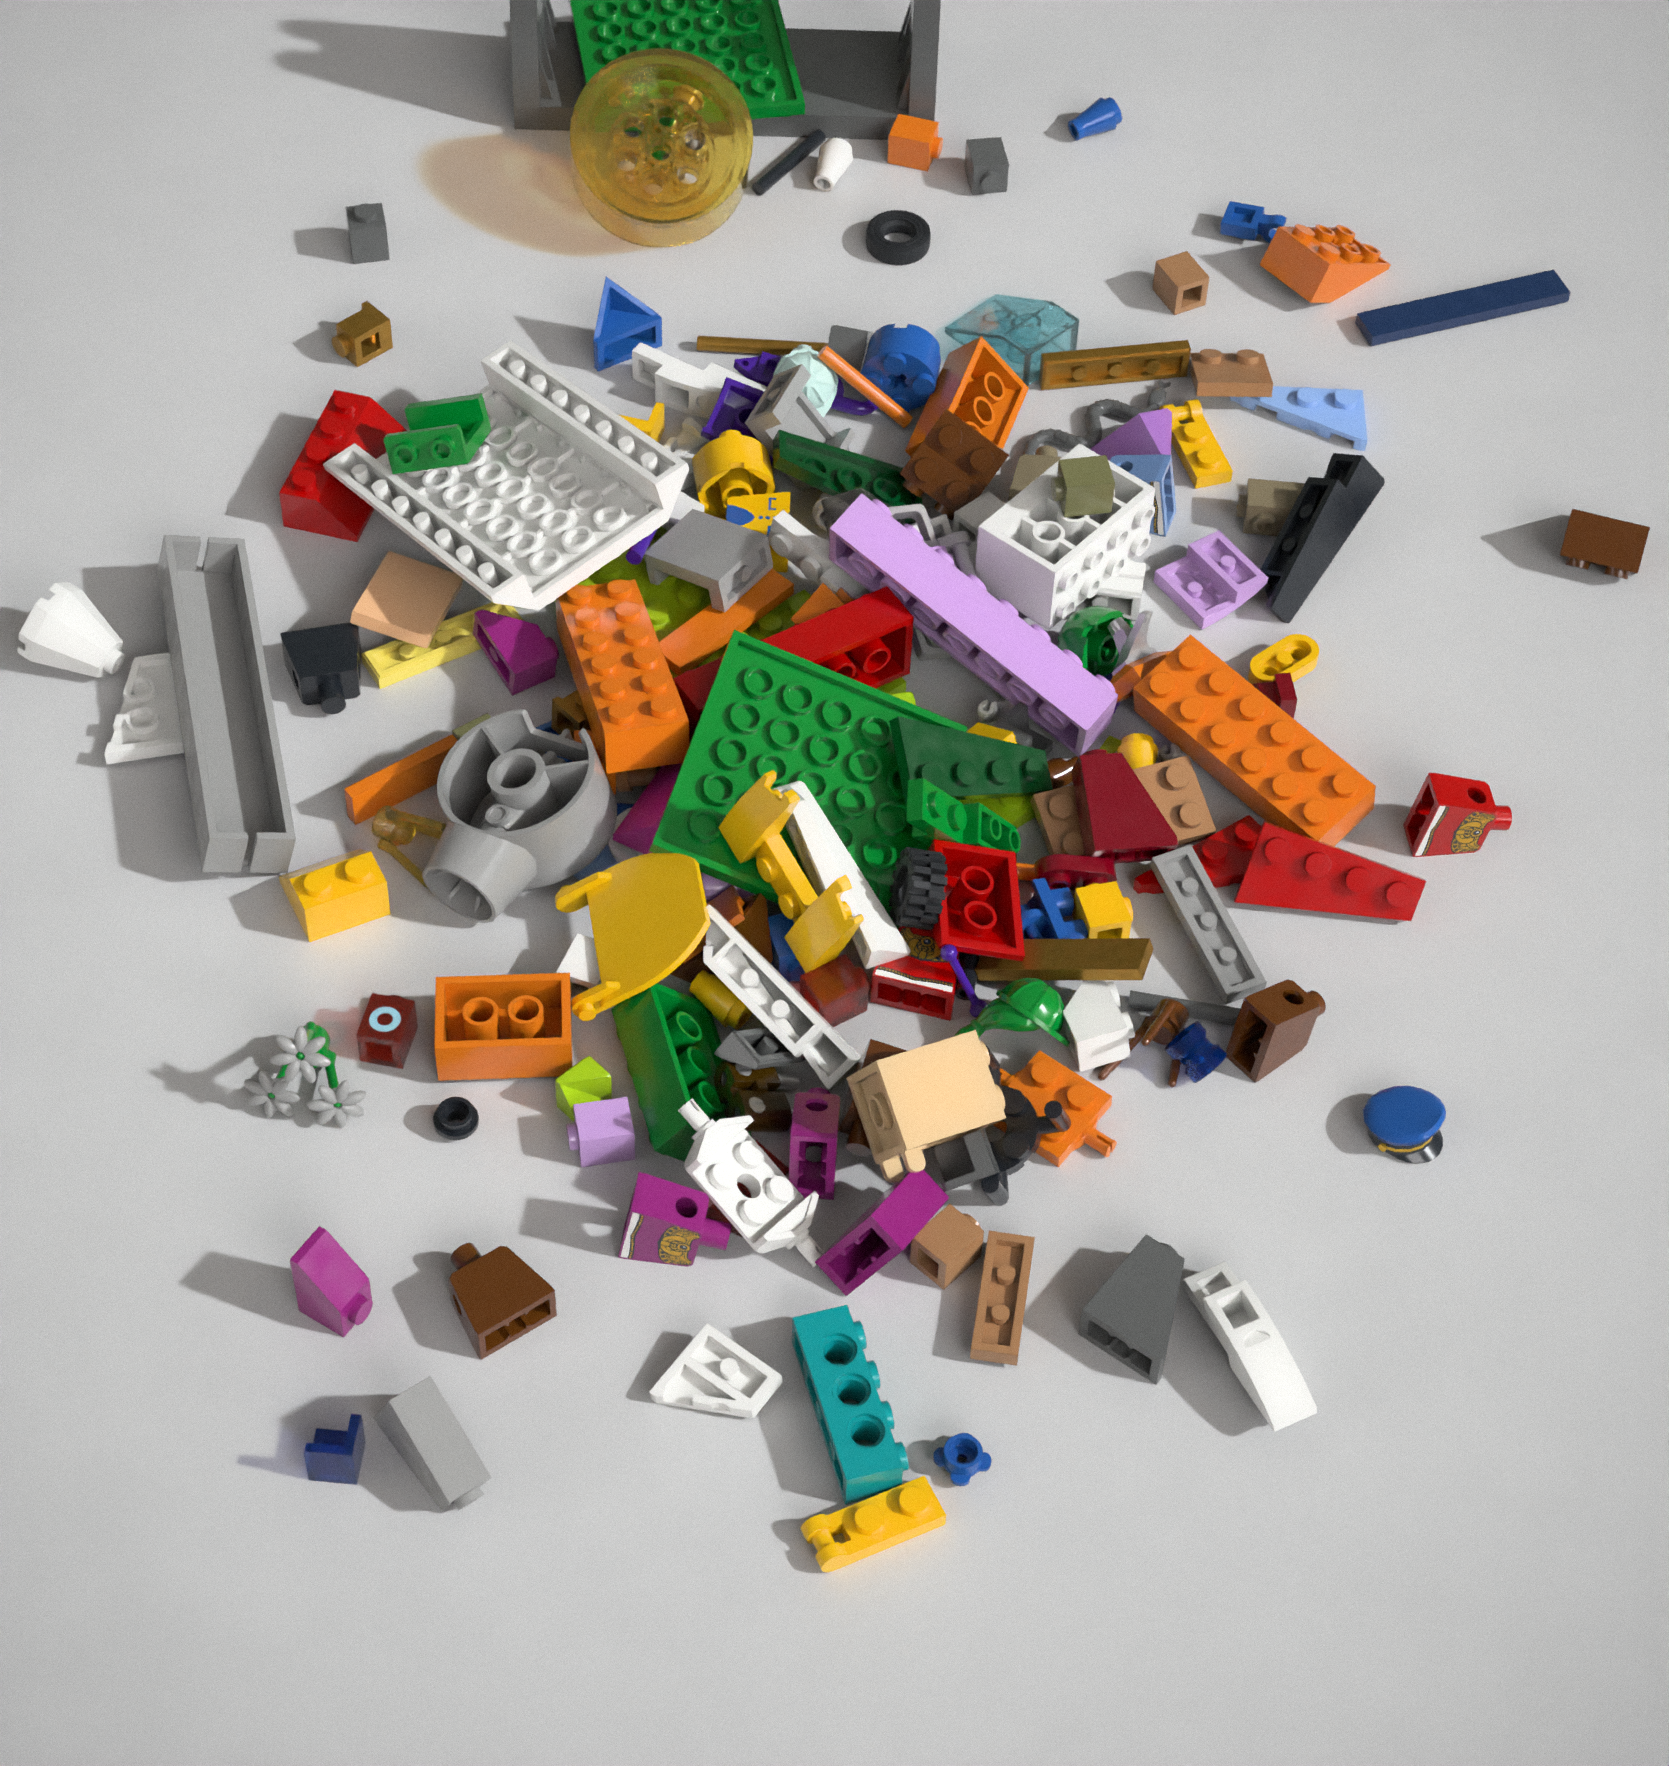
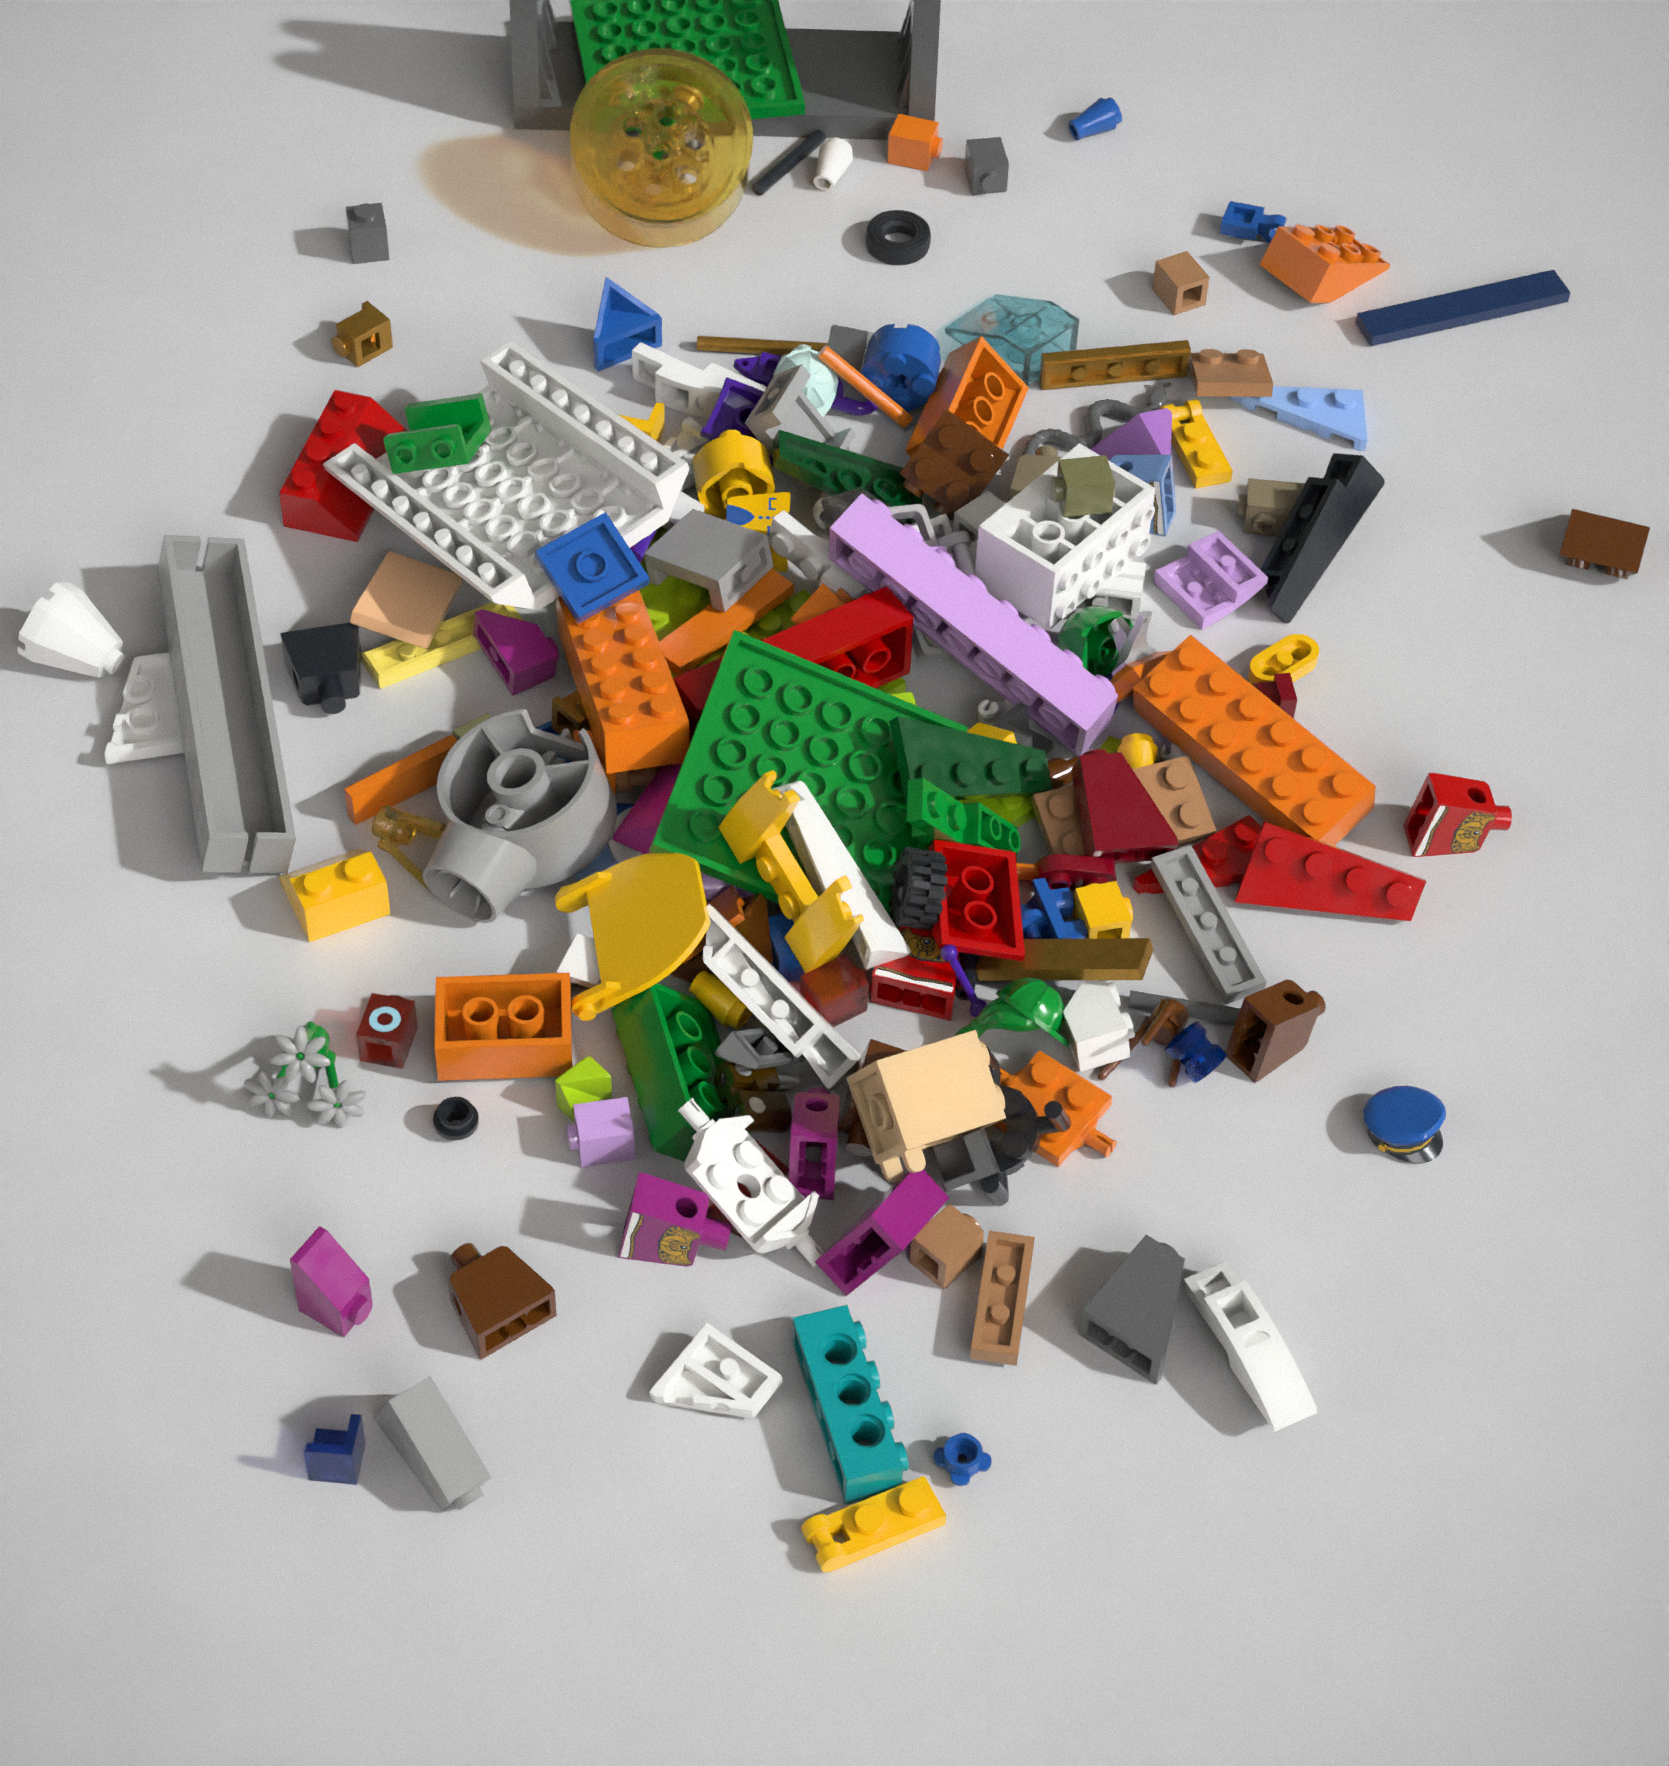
none -> blue plate [535,512,650,624]

